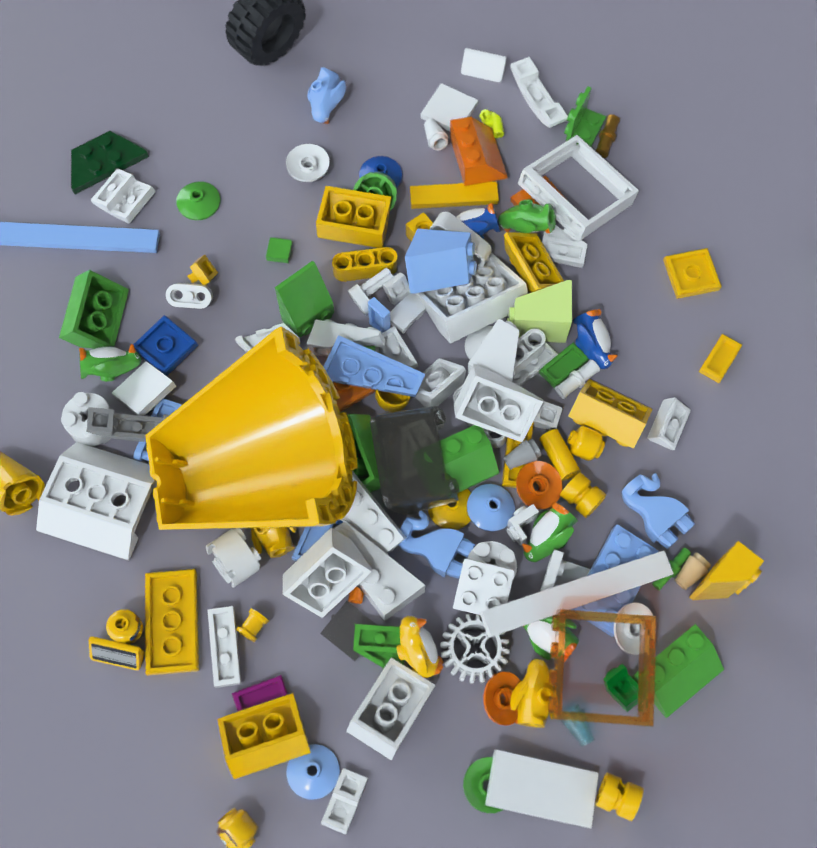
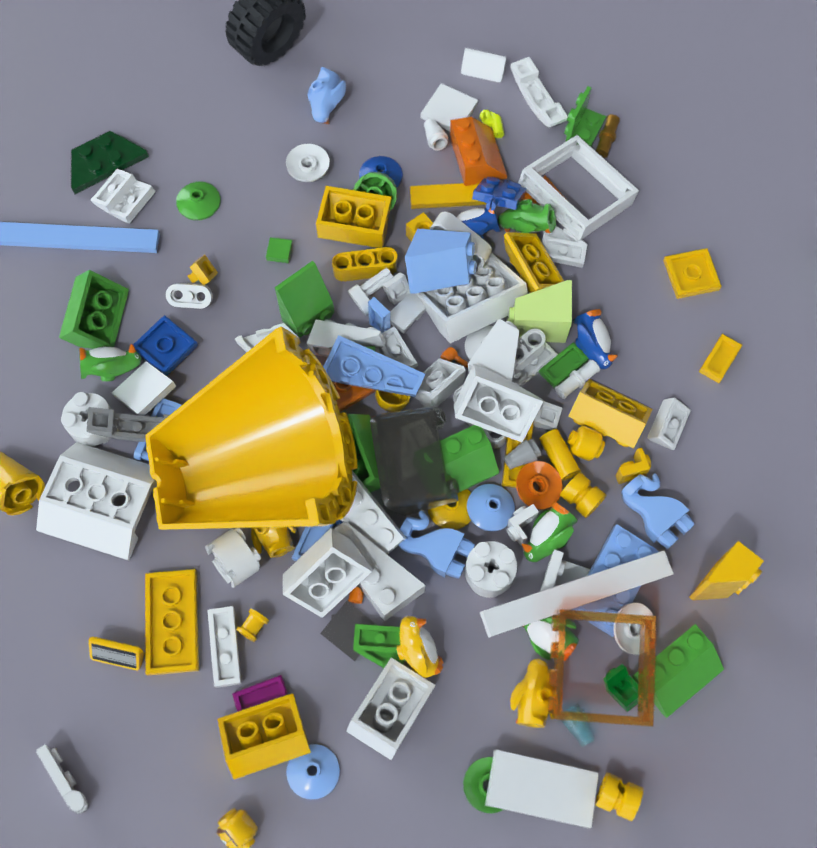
yellow head [106,609,143,645] -> none
white slope [321,768,368,835] -> none
white gear [440,614,510,684] -> none
white bracket [453,558,514,615] -> none
orange dish [483,672,521,726] -> none
bright green bar [652,548,691,590] -> none
tan cone [674,553,711,590] -> none
none -> white hinge [36,744,88,814]
none -> orange hand [441,347,469,369]
none -> blue plate [472,177,526,211]
none -> yellow bracket [615,448,651,484]

